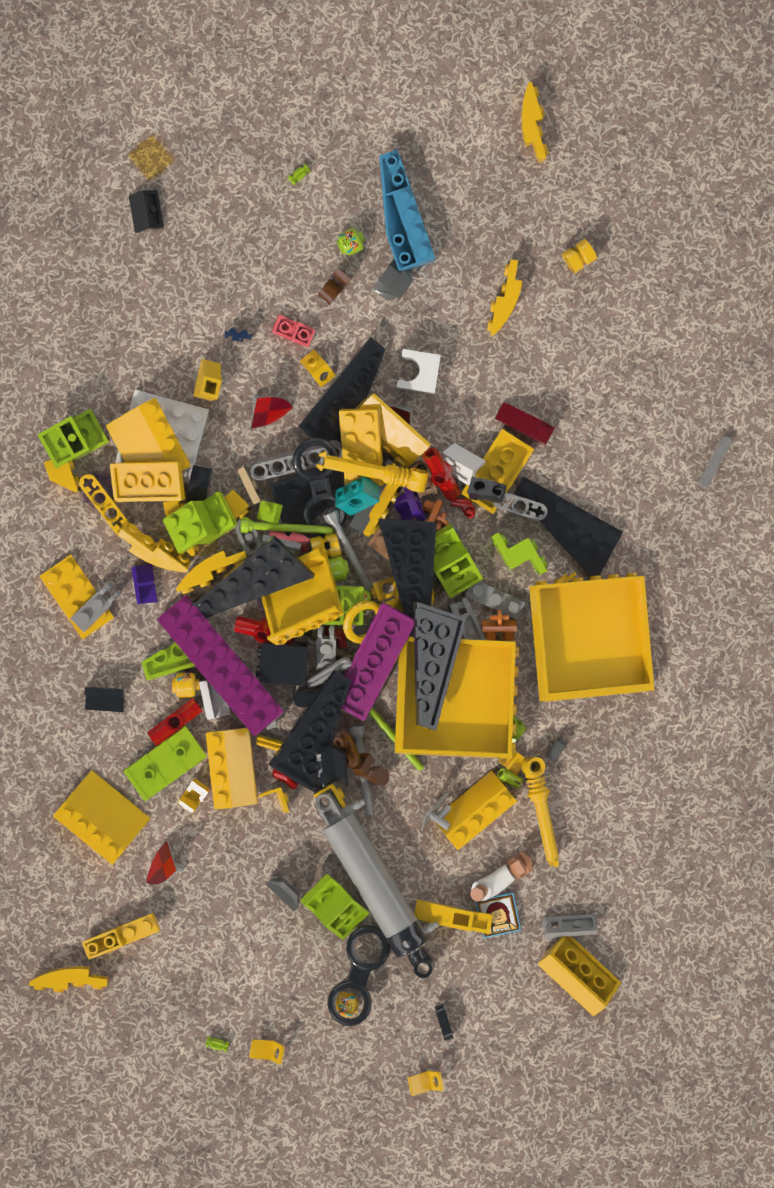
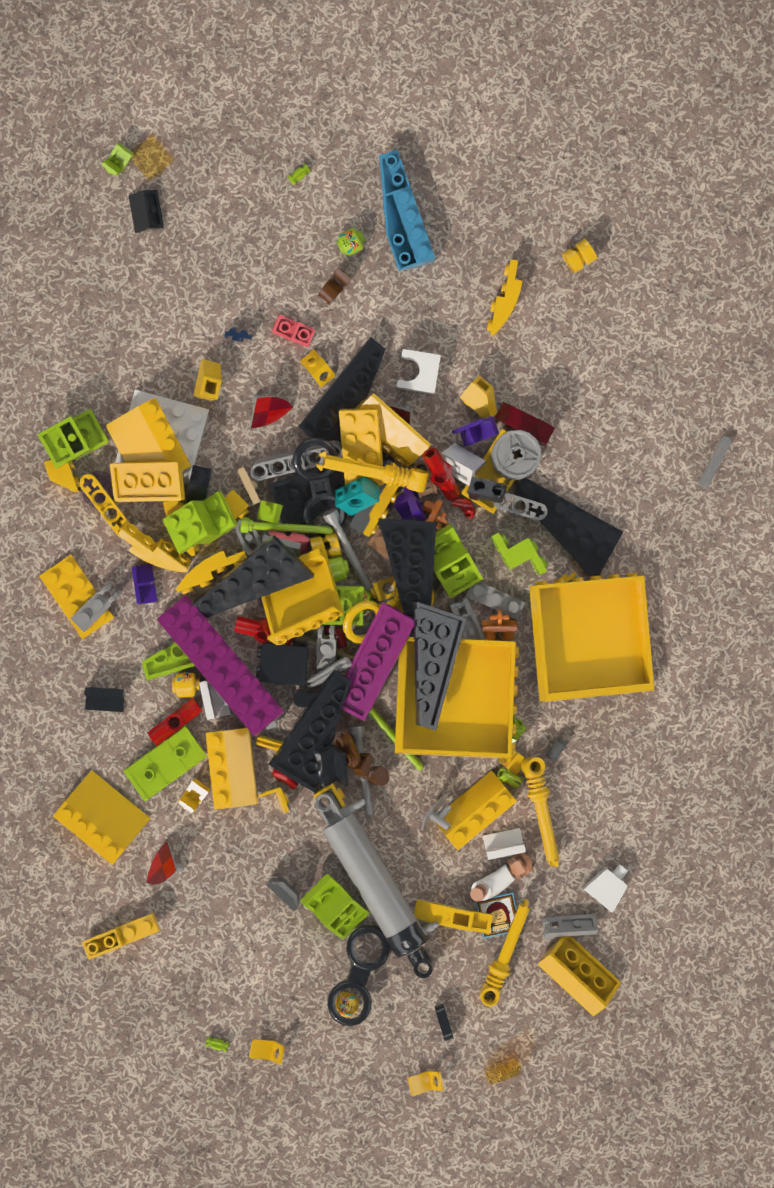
yellow slope [29,966,109,992] -> none
dark grey slope [372,259,413,301] -> none
yellow slope [521,82,549,163] -> none
none -> lime bracket [101,142,135,176]
none -> dark purple panel [452,416,499,447]
none -> yellow slope [460,375,497,419]
none -> yellow piece [480,899,530,1006]
none -> white panel [483,828,526,860]
none -> clear yellow leg [483,1053,522,1085]
none -> light grey piece [491,430,541,480]
none -> white torso [583,864,628,913]

